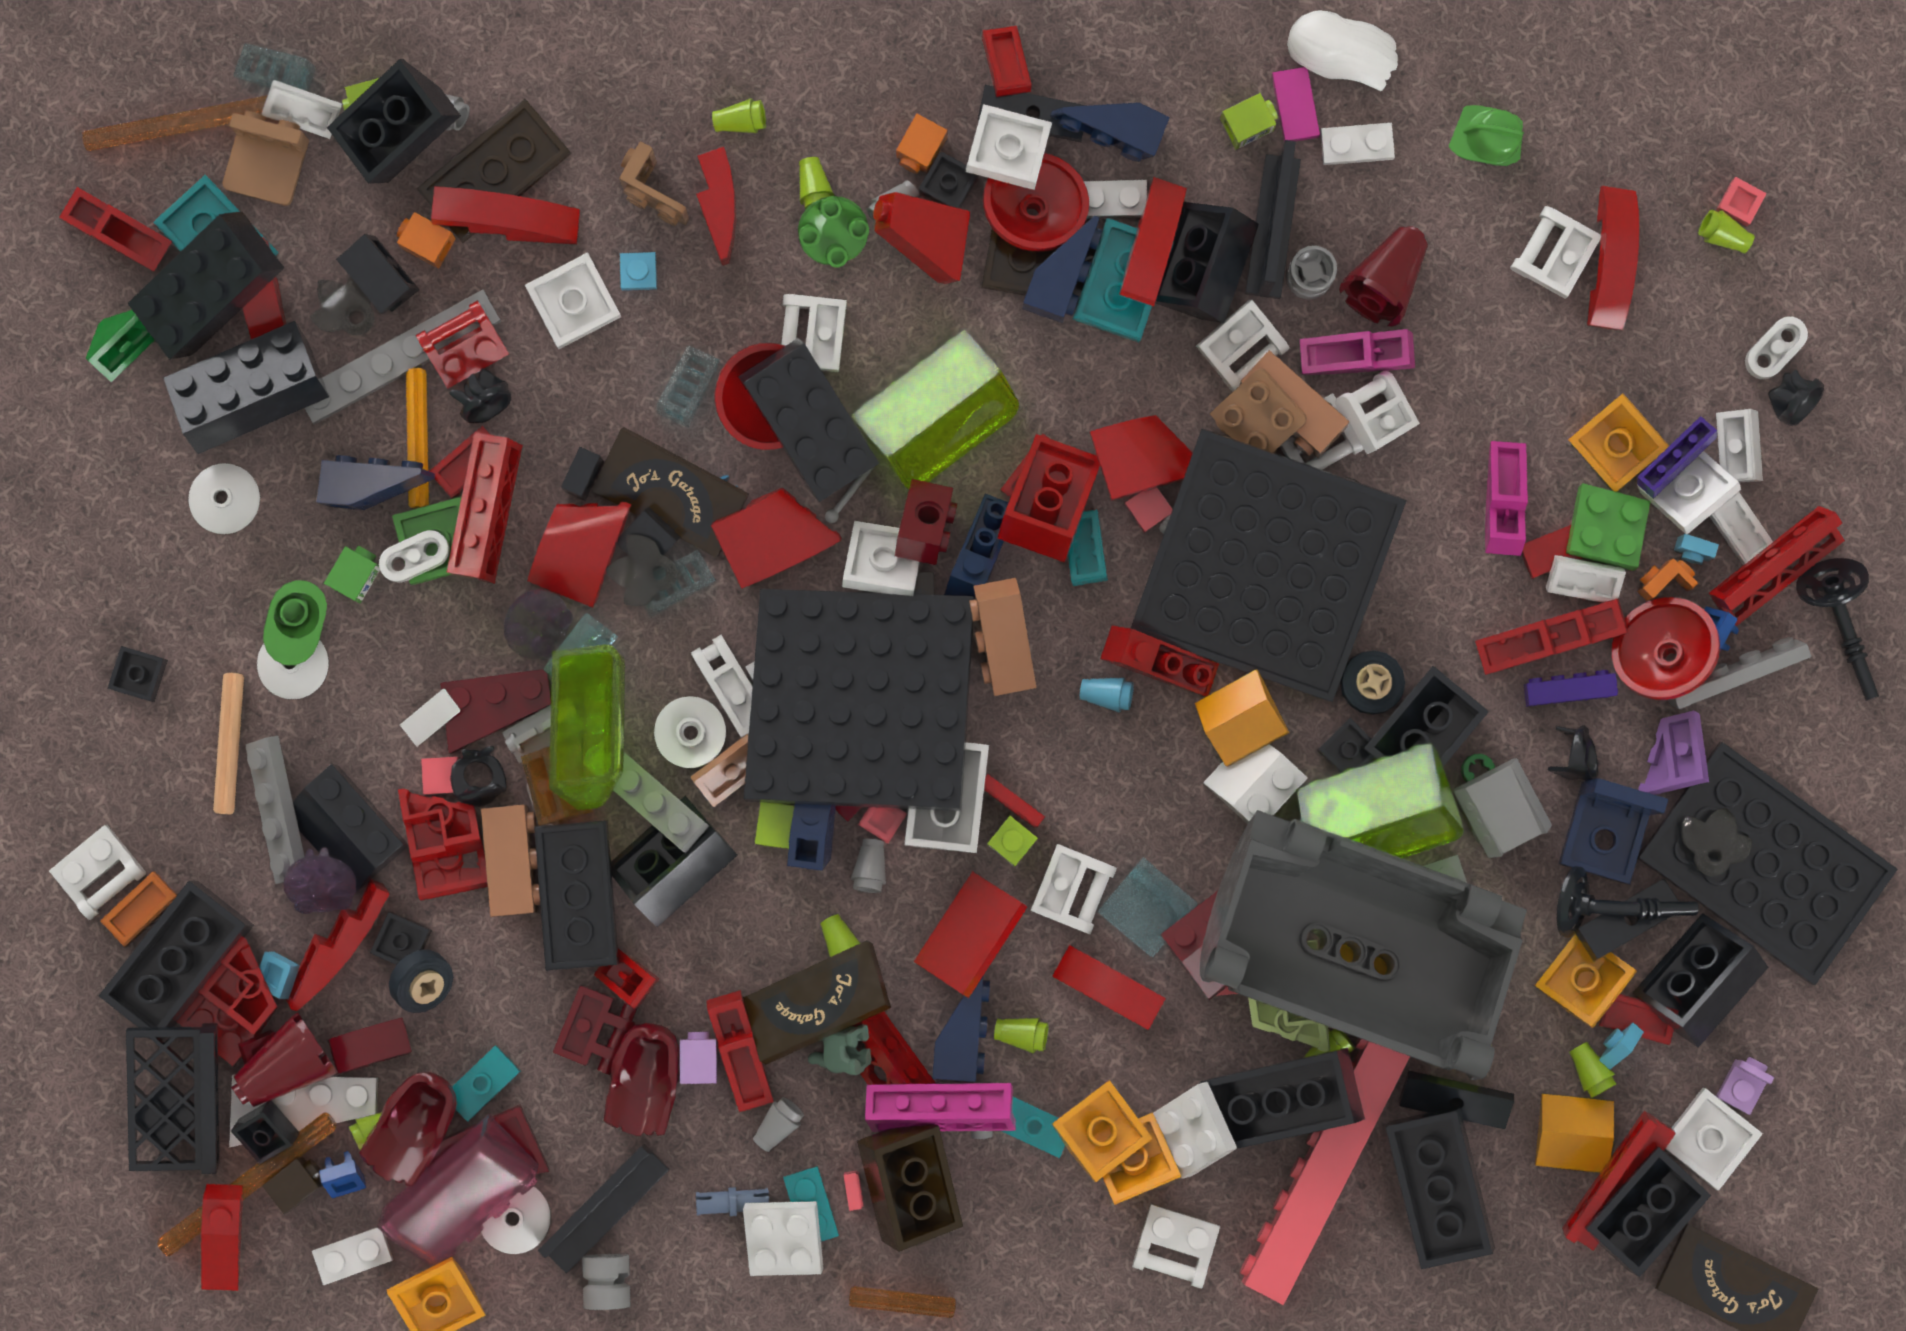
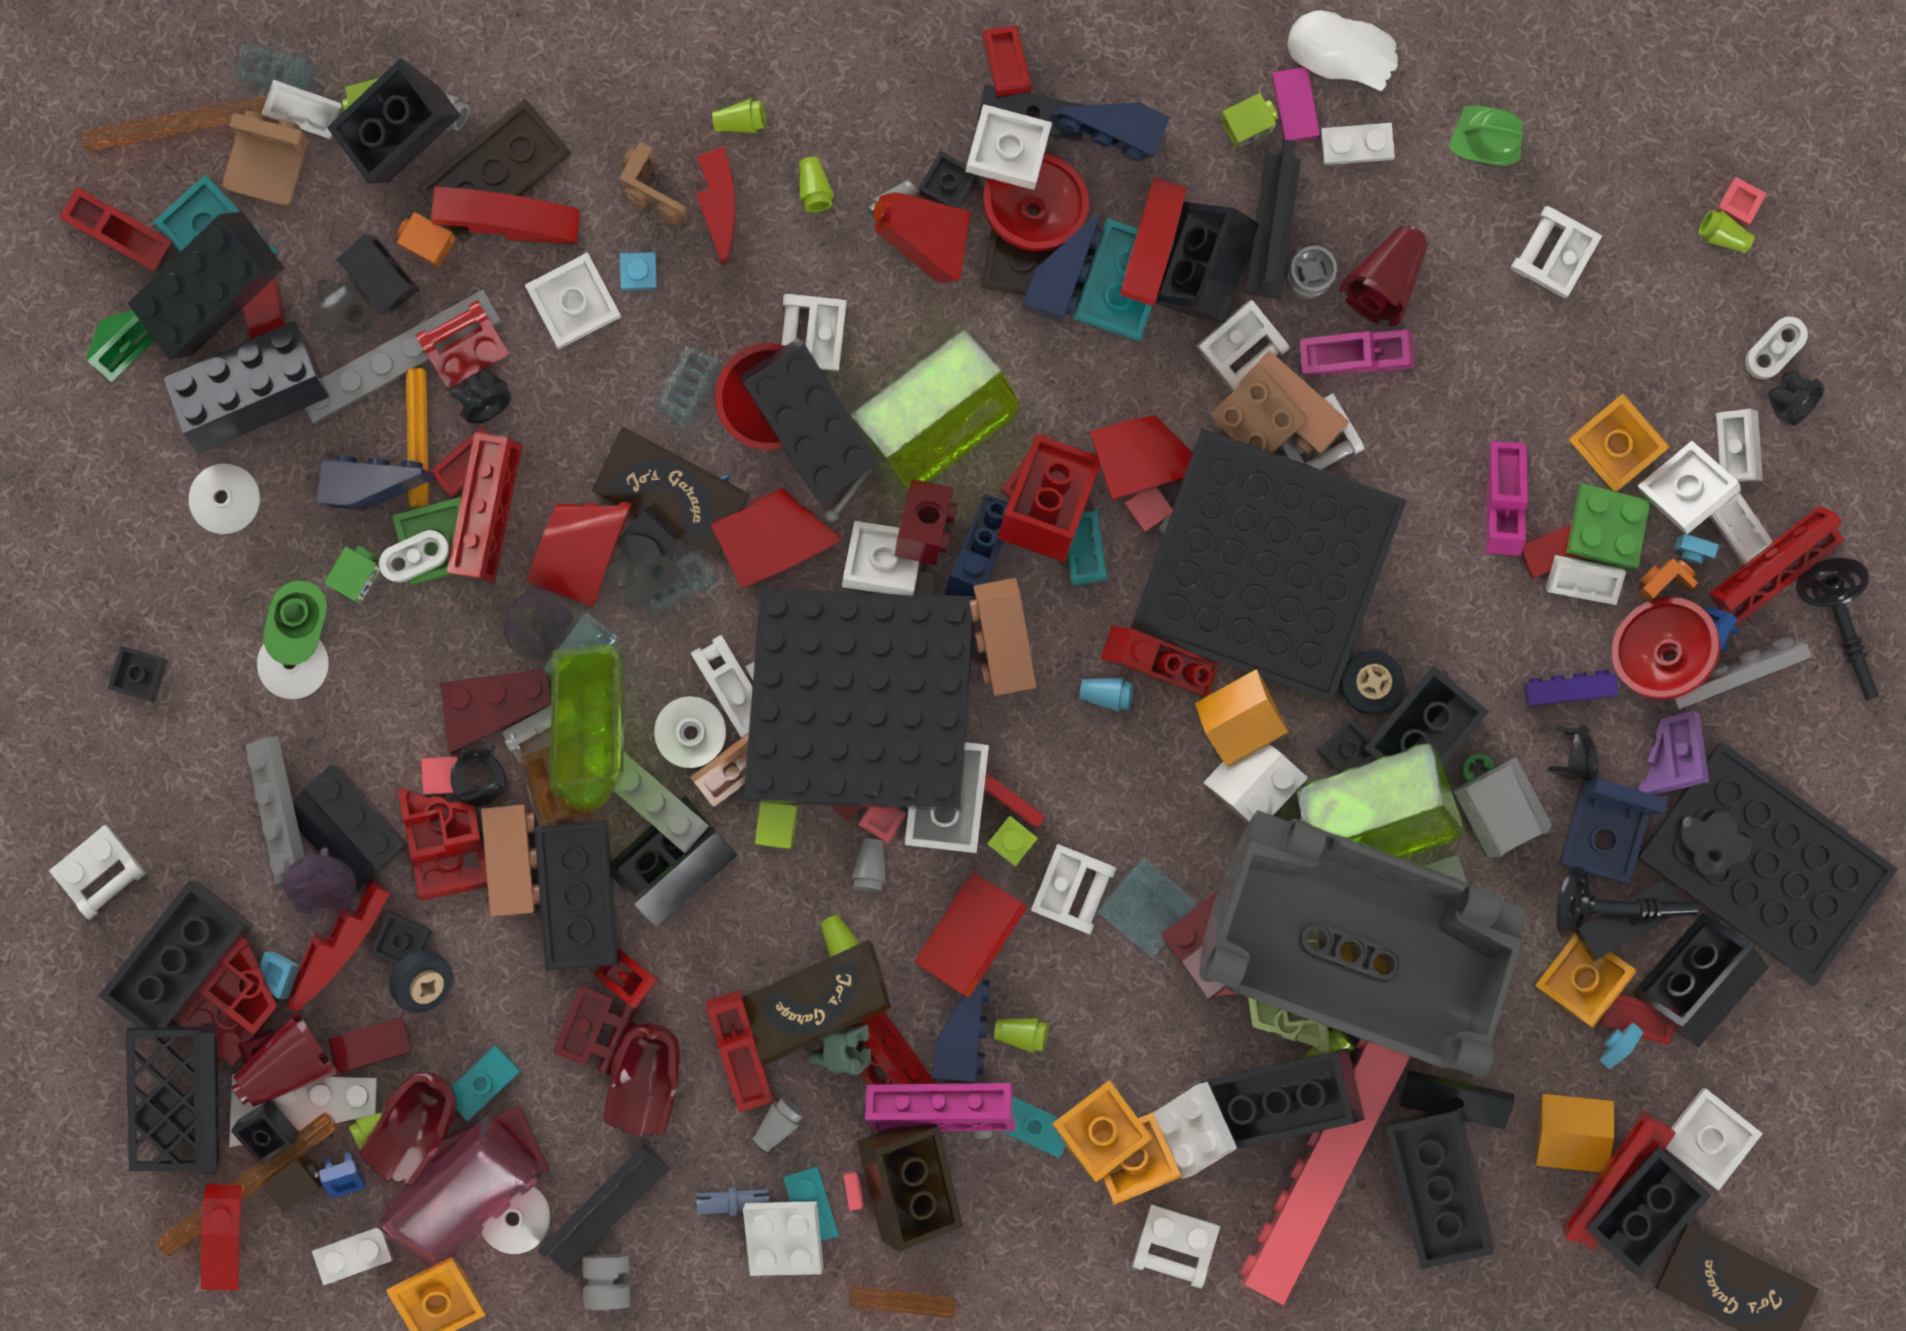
orange tile [100,871,177,947] -> none
light nougat axle [213,673,244,815] -> none
white sticker [400,689,460,747] -> none
black piece [561,447,604,501] -> none
lavender brick [680,1032,717,1084] -> none
dark blue slope [787,804,836,871] -> none
bright green dish [798,196,869,267] -> none
orange brick [896,113,948,174] -> none
red slope [1052,945,1166,1030] -> none
white plate [1084,180,1147,219] -> none
white plate [1335,370,1420,454] -> none
red slope [1475,599,1629,675] -> none
lime cone [1569,1042,1617,1098] -> none
red slope [1587,186,1639,330] -> none
dark purple piece [1637,416,1717,499] -> none
lavender bracket [1716,1057,1774,1115] -> none

